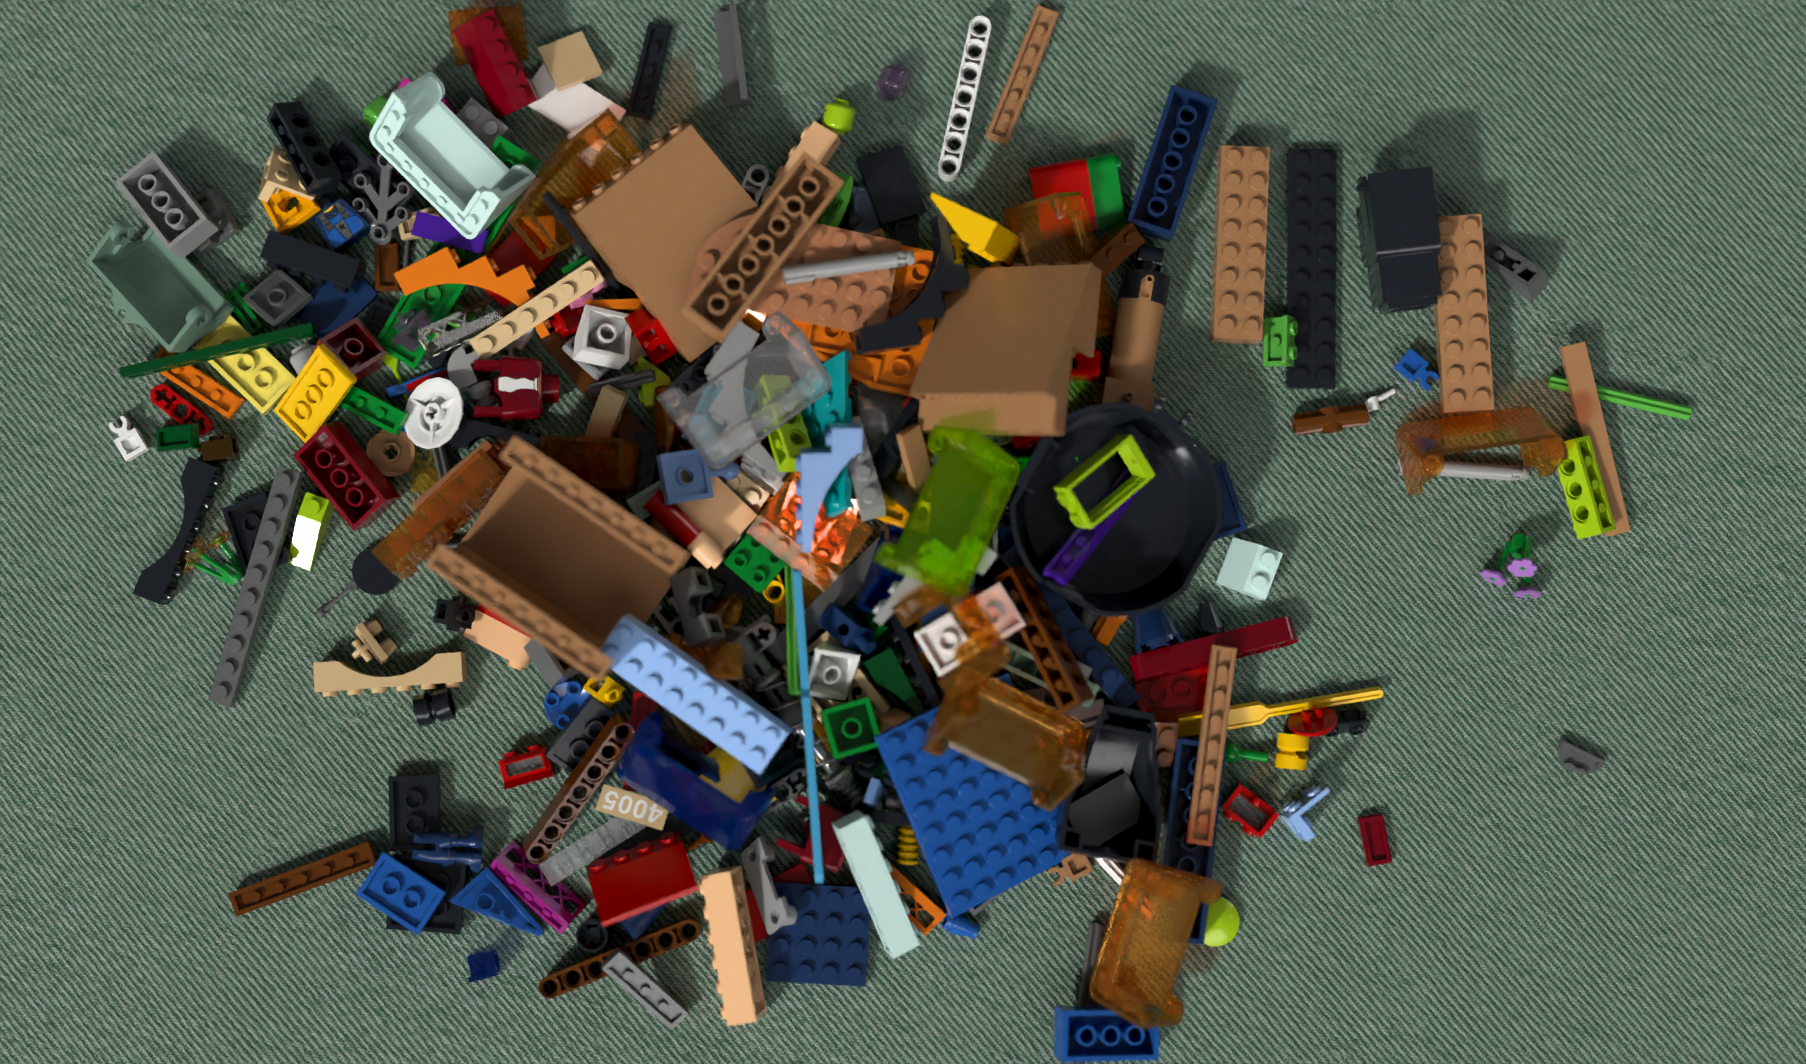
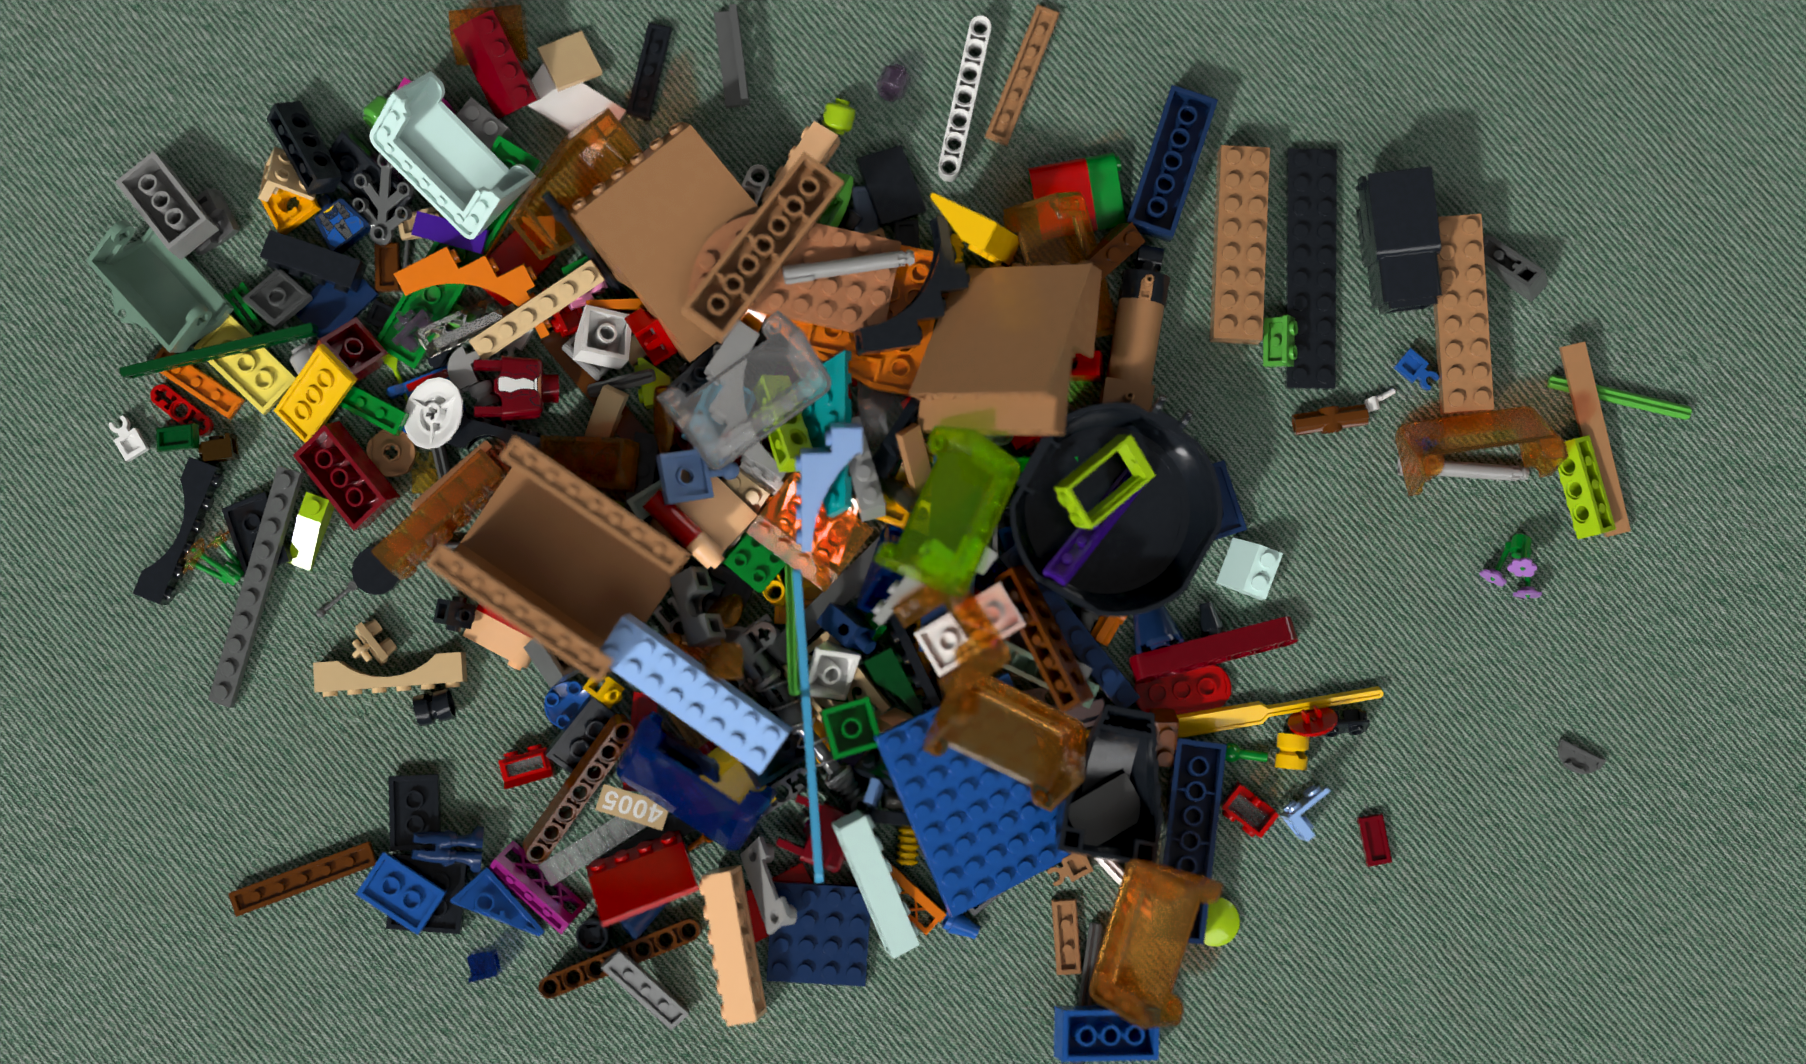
medium nougat tile [1186,644,1237,846] -> none
none -> medium nougat tile [1051,898,1082,975]

